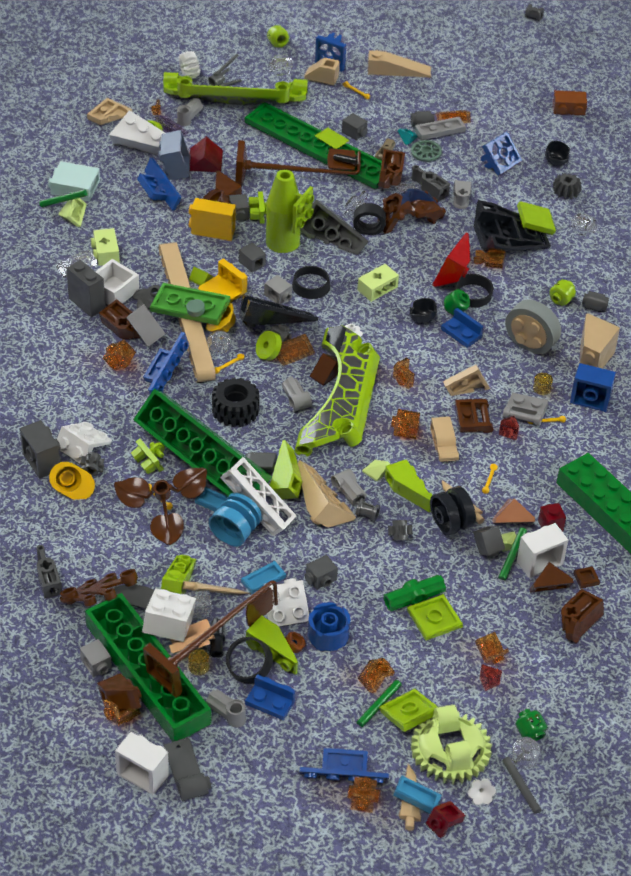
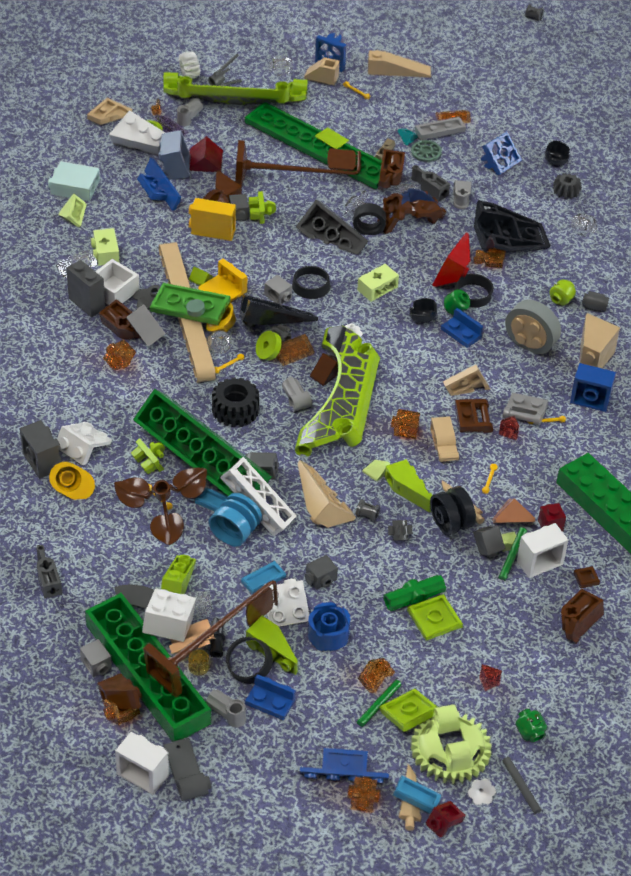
green bar [39,189,87,207] -> none
reddish brown plant [60,569,138,607] -> none
dark grey gear [80,452,104,476] -> none
blue bracket [143,332,189,394] -> none
tan bar [183,581,251,595] -> none
dark grey brick [239,242,266,272] -> none
lime piece [266,170,314,253] -> none
lime head [267,25,289,48] -> none
lime slope [269,440,303,499] -> none
dark orange tile [285,631,306,653] -> none
light grey piece [331,469,367,505] -> none
black piece [333,154,358,166] -> none
dark grey brick [341,113,368,141] -> none
clear orange bracket [393,357,415,389] -> none
dark grey brick [410,111,435,126] -> none
clear orange bracket [475,632,509,664] -> none
clear head [511,737,541,770] -> none
lime tile [517,201,556,235] -> none
reddish brown slope [529,562,574,593] -> none
clear yellow wheel [533,373,553,395] -> none
dark orange brick [552,90,587,116] -> none

